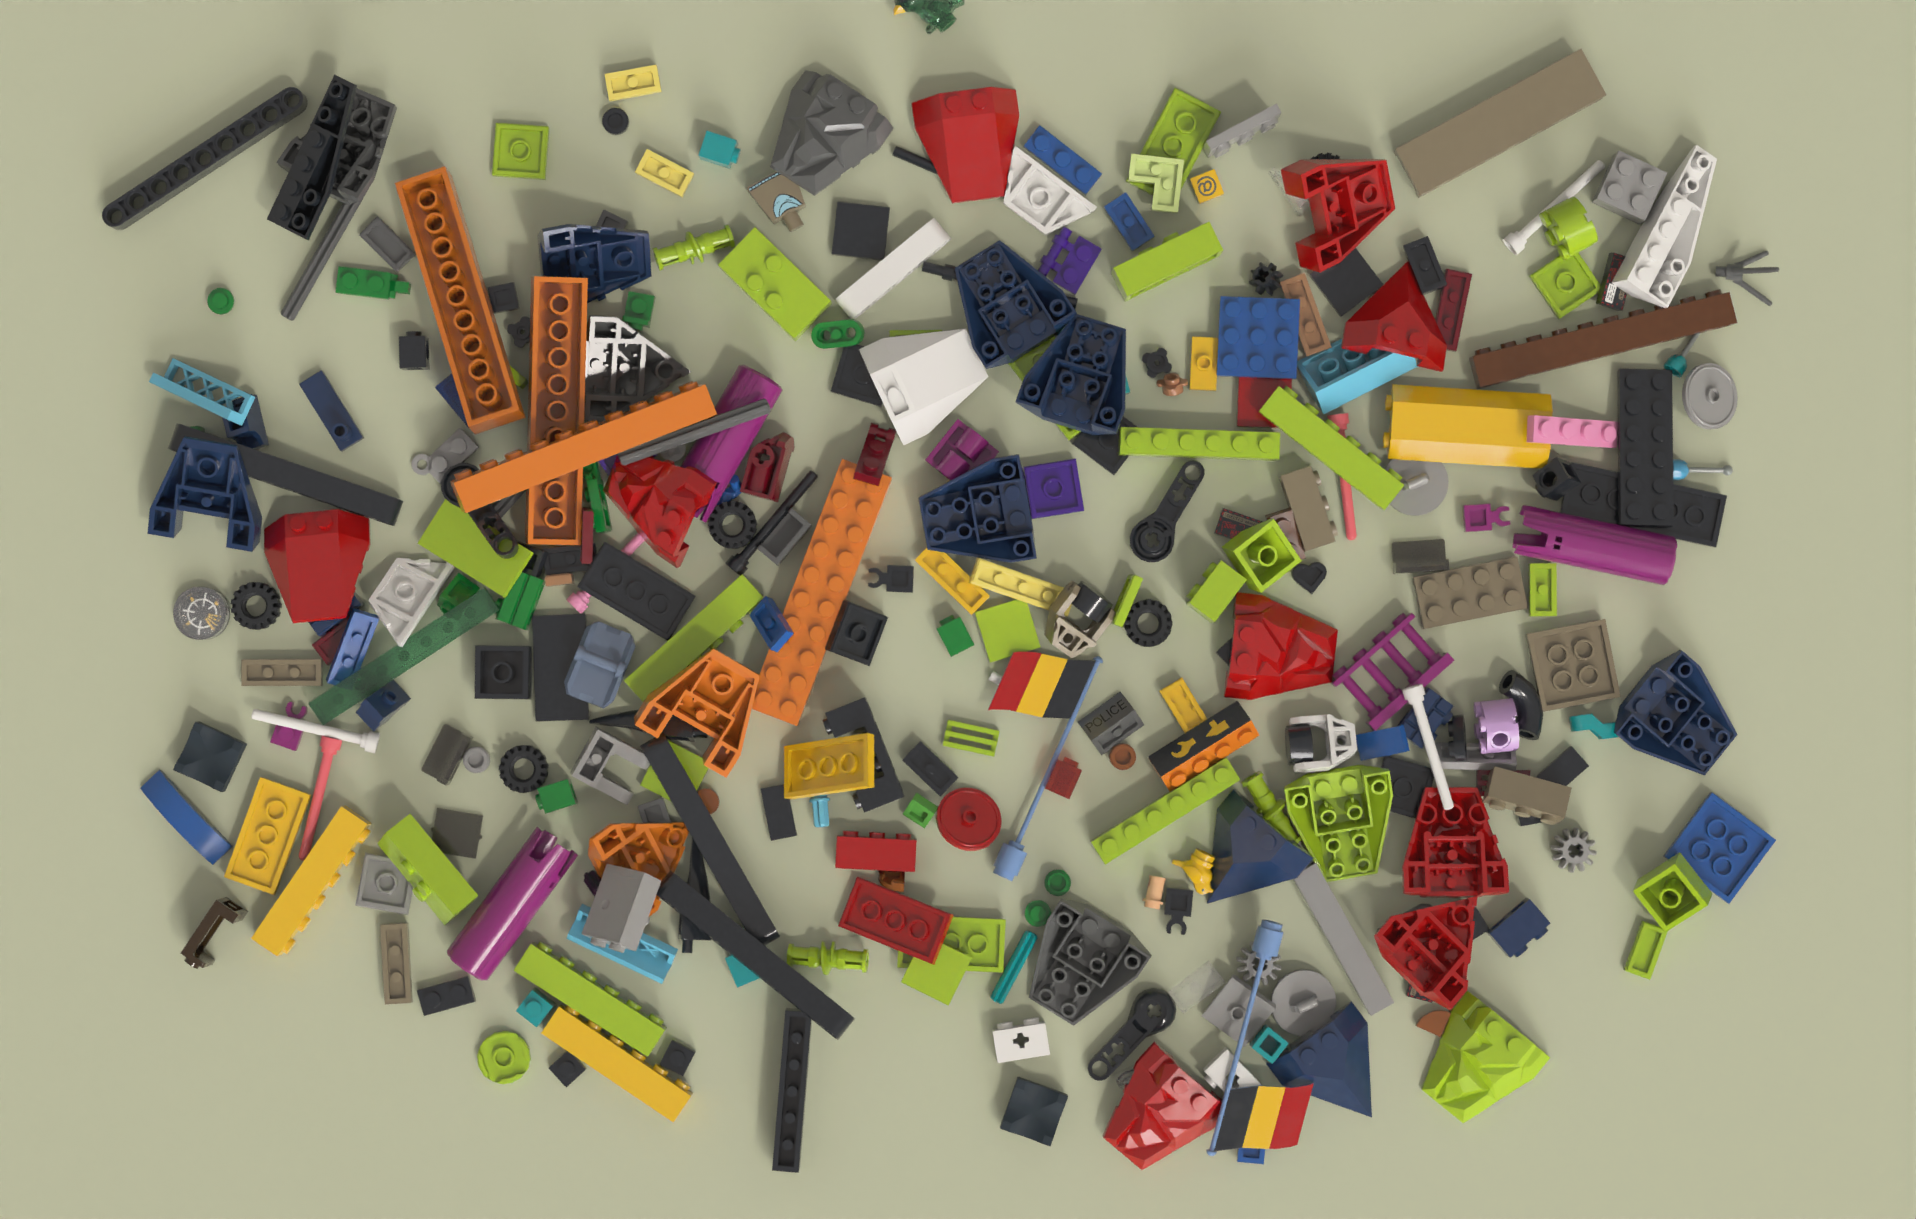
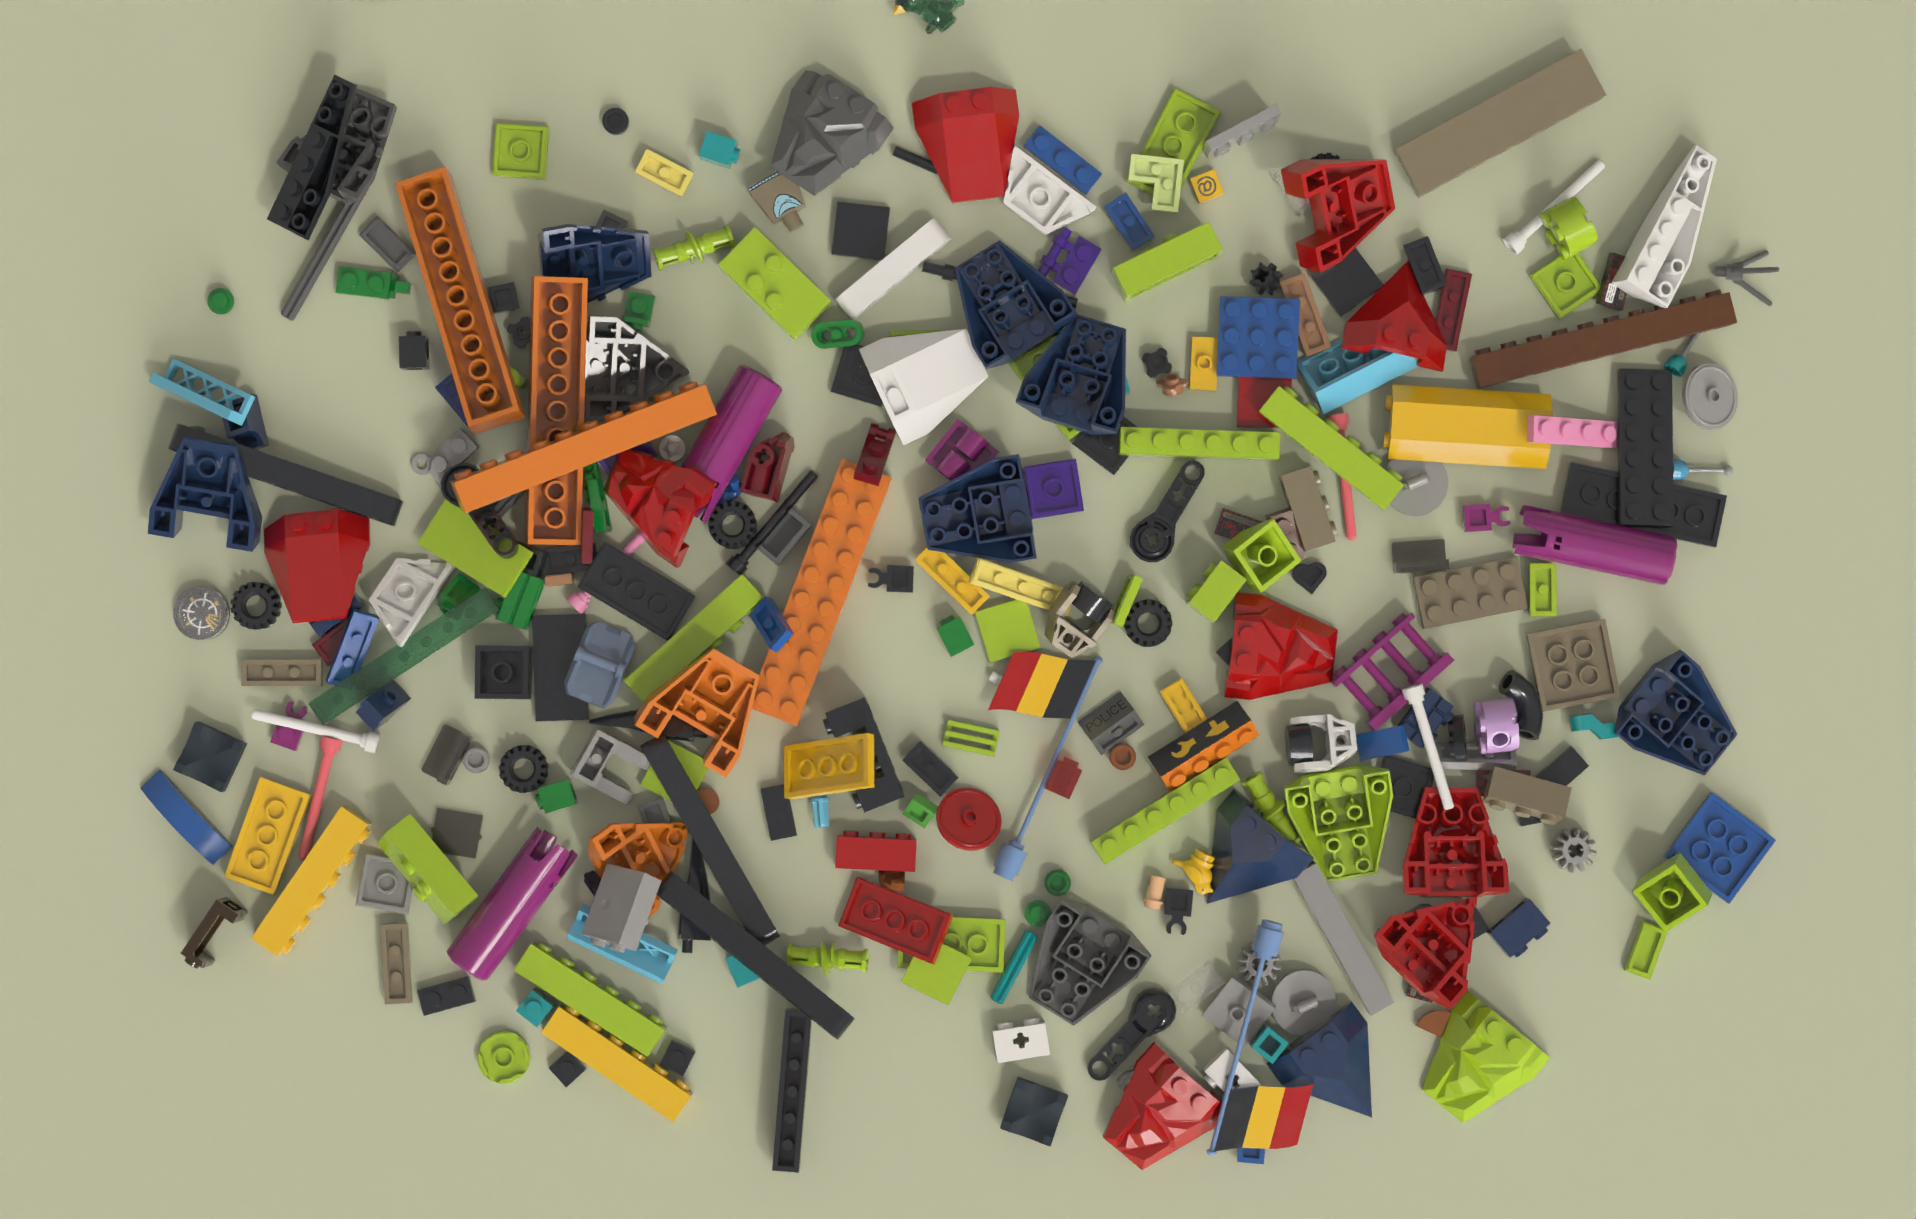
black beam [102,87,308,230] -> none
dark blue piece [299,370,364,452] -> none
light yellow plate [604,65,662,101] -> none
dark grey axle [618,399,771,465] -> none
black tile [825,600,888,666] -> none
black brick [1532,457,1581,501] -> none
light grey brick [1592,151,1667,225] -> none

